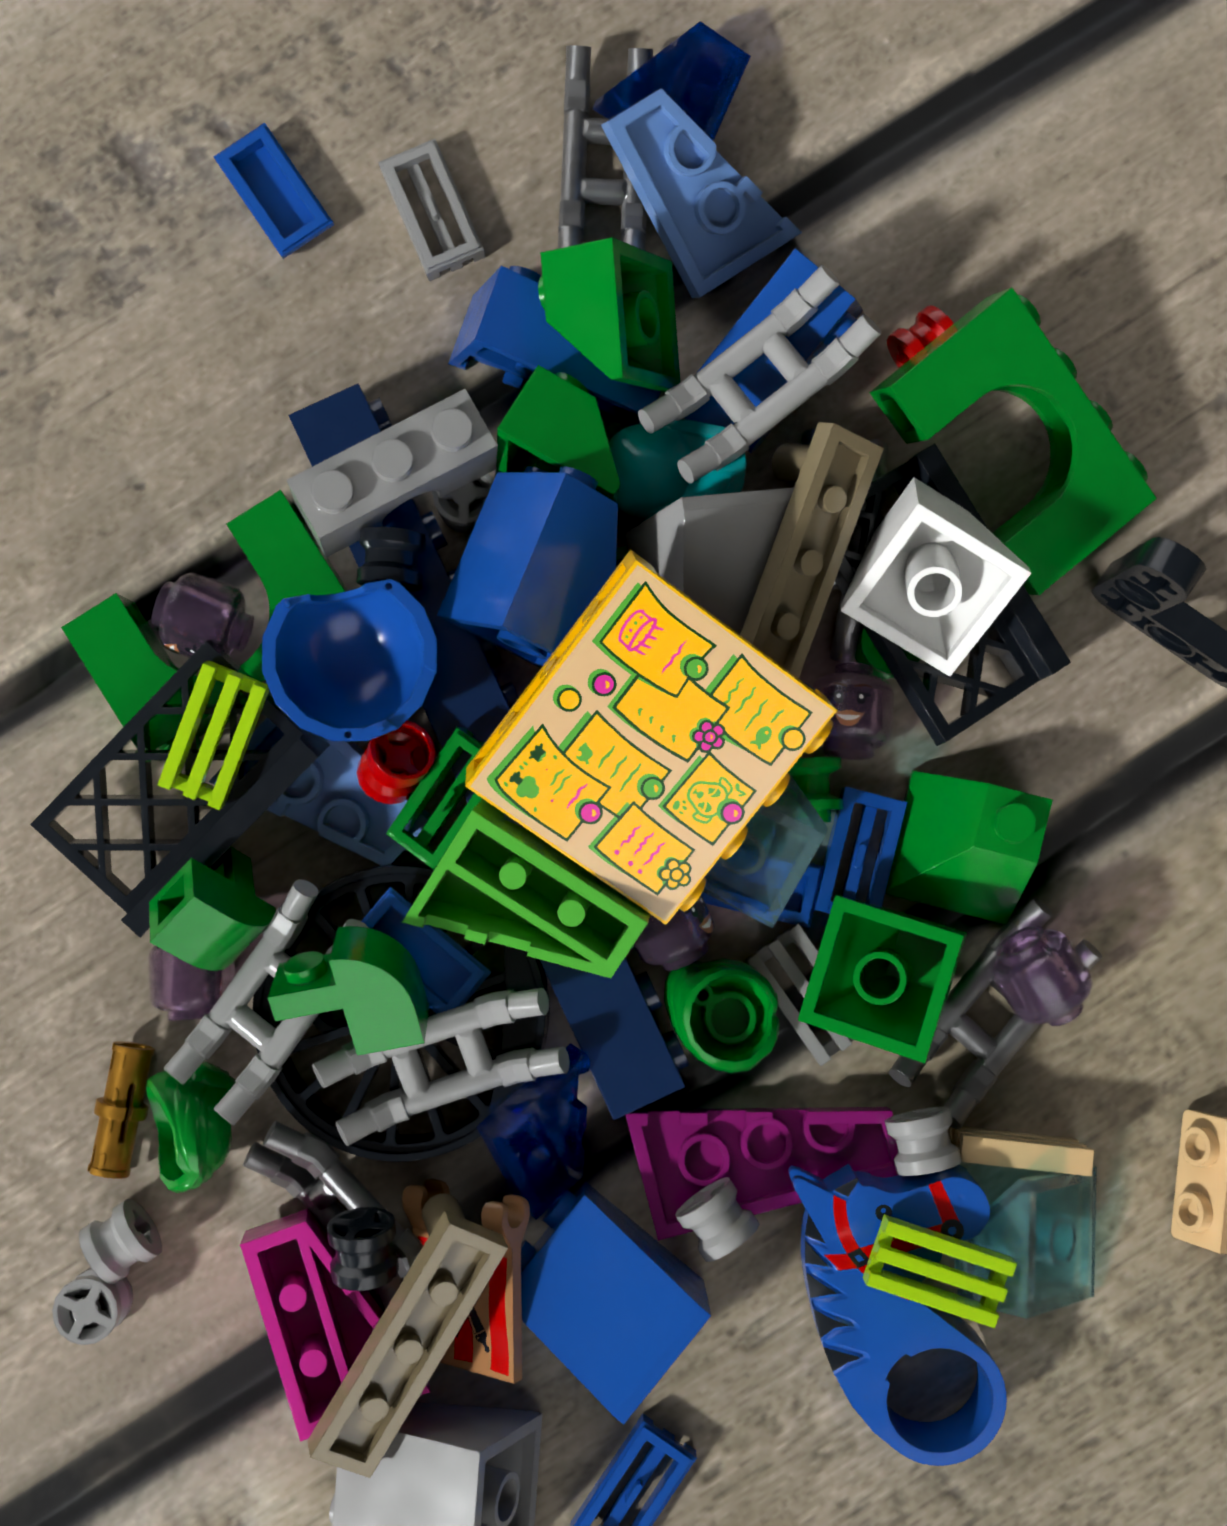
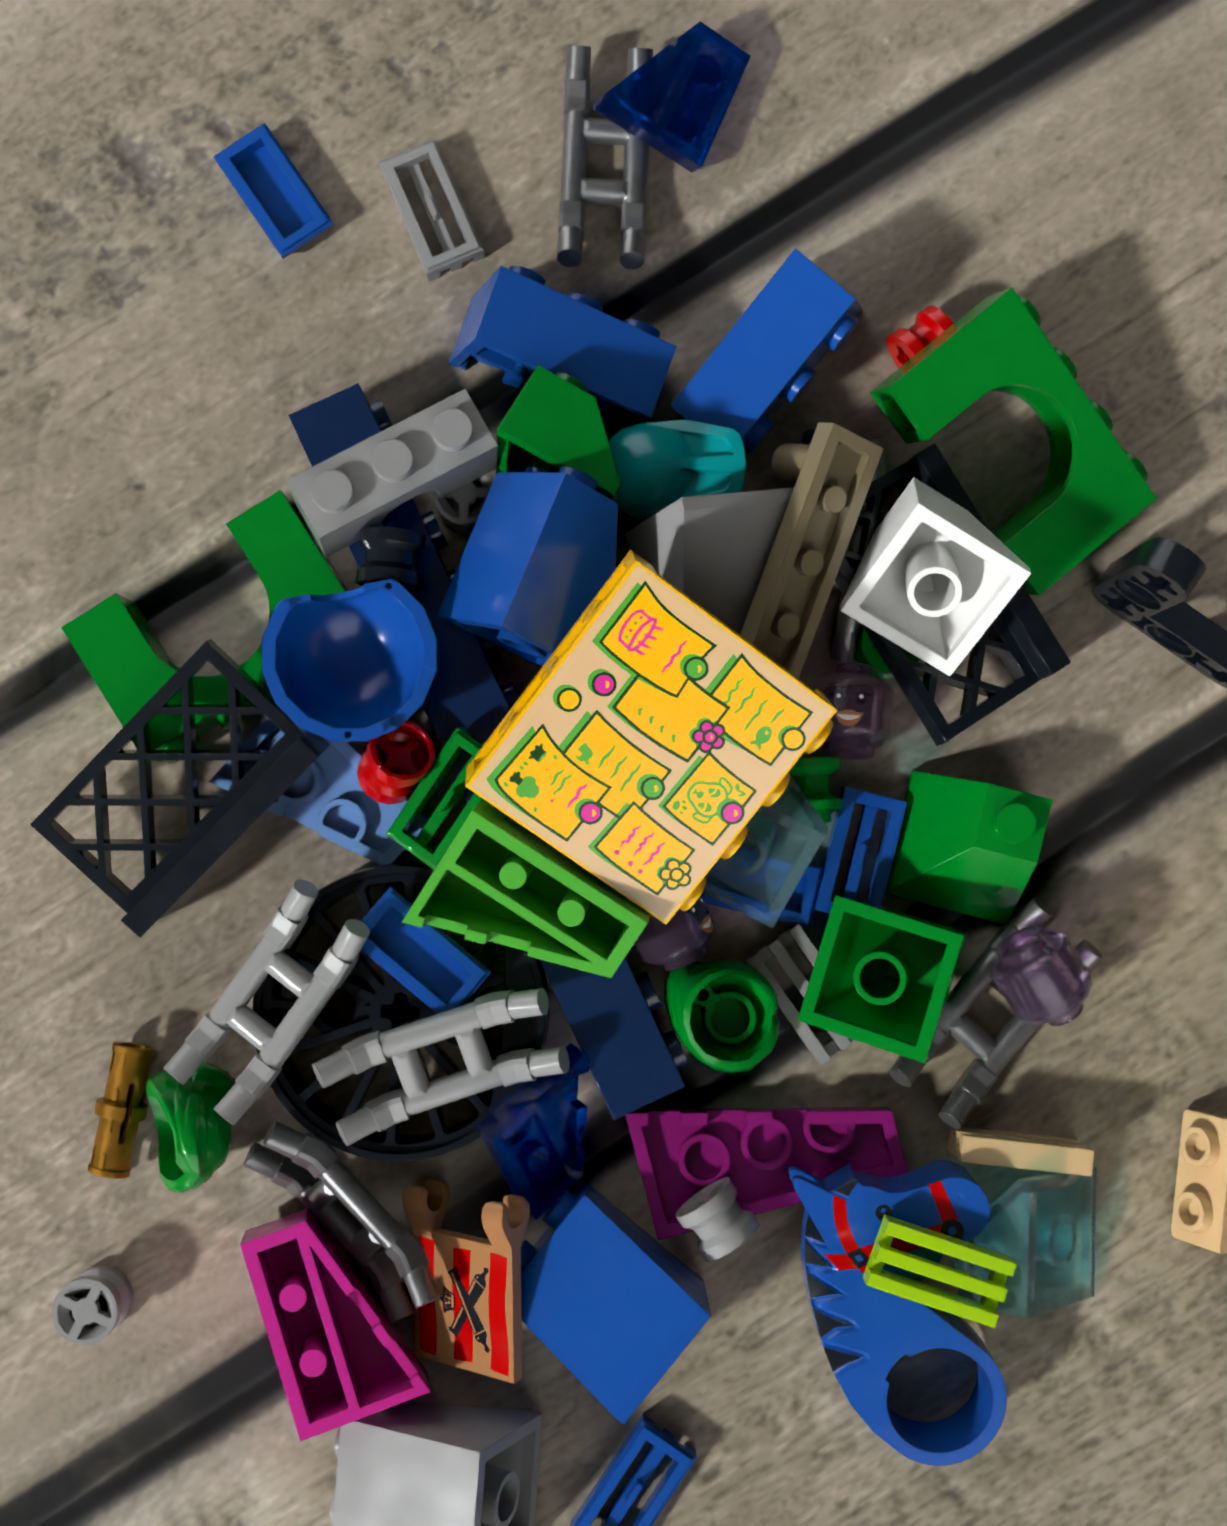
light grey wheel [79,1199,162,1284] -> none
green brick [149,846,276,971] -> none
clear purple head [149,946,235,1021] -> none
clear purple head [151,573,254,658] -> none
lime tile [157,660,269,811] -> none
green brick [268,926,430,1056] -> none
dark tan piece [307,1194,508,1478] -> none
black wheel [327,1207,399,1291] -> none
green slope [538,237,681,392] -> none
medium blue wing [601,88,802,298] -> none
light grey piece [638,265,882,484] -> none
light grey wheel [885,1107,962,1176] -> none

